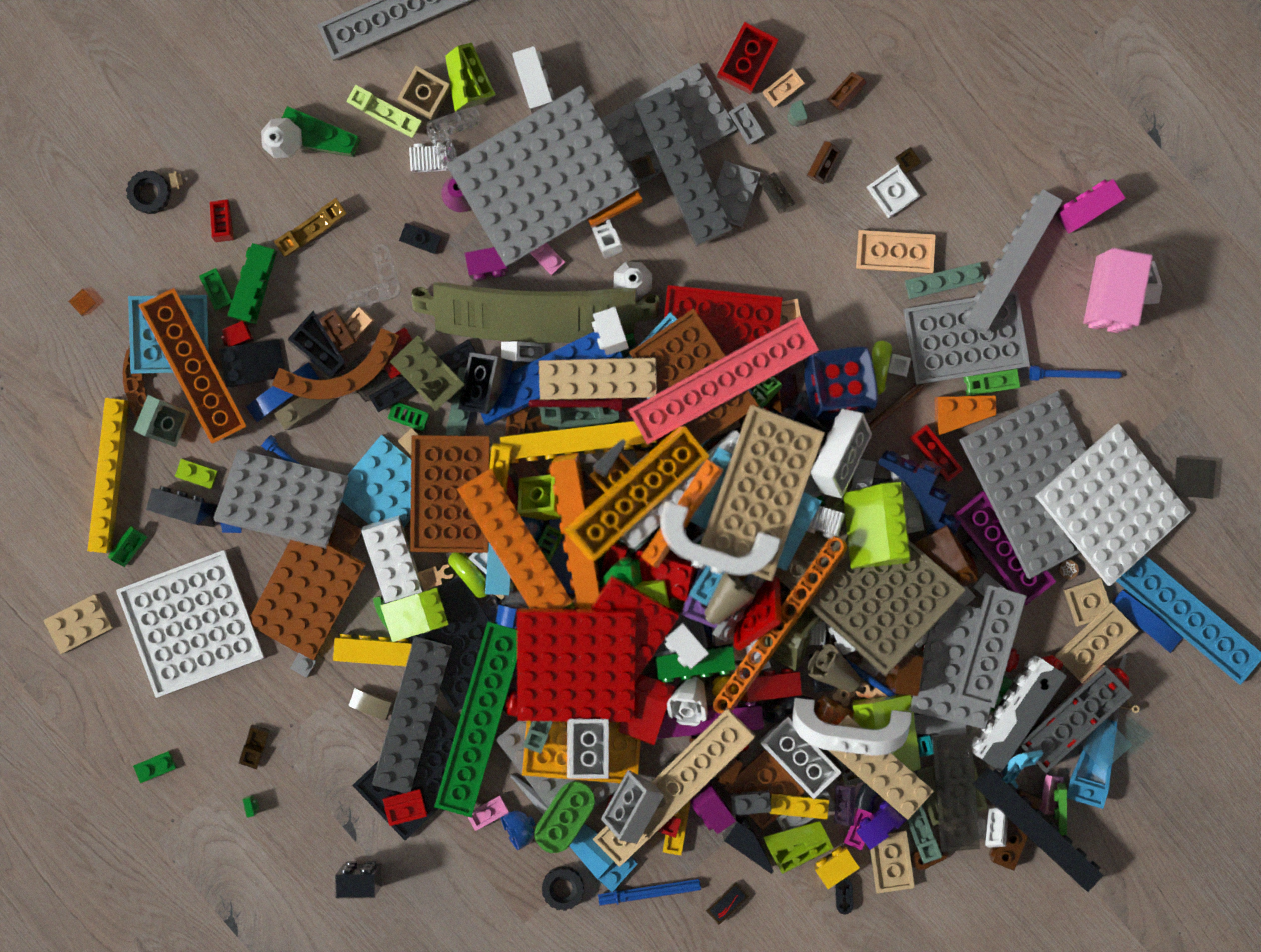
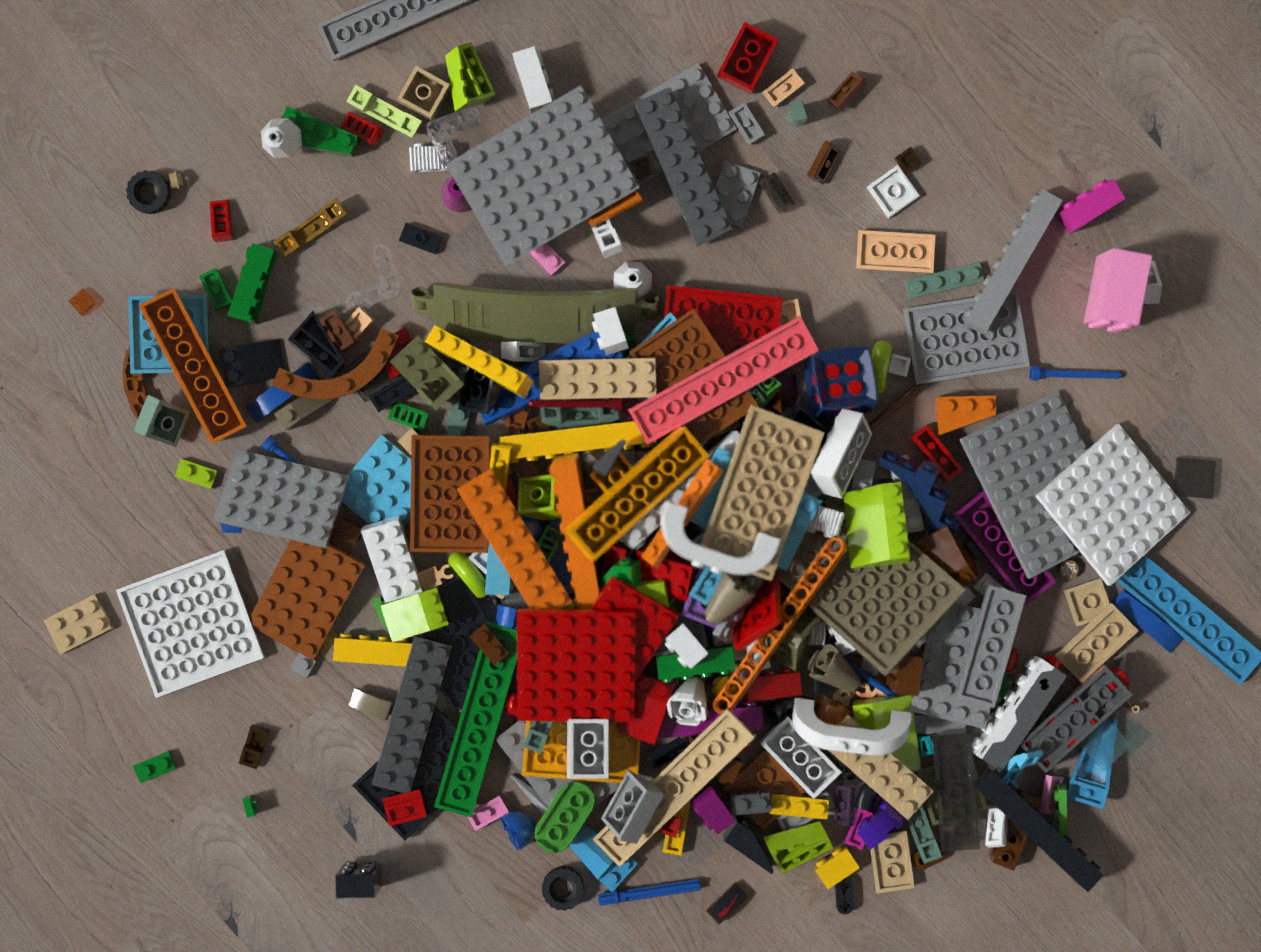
yellow brick [87,398,129,553] -> none
green plate [108,526,147,568] -> none
black wedge [146,486,218,527] -> none
red brick [221,321,253,347] -> none
magenta brick [464,247,509,282] -> none
bright green plate [963,369,1020,396] -> none
none -> red slope [340,111,385,147]
none -> yellow arch [425,325,534,398]
none -> reddish brown plate [470,623,510,666]
none -> black plate [647,737,687,768]

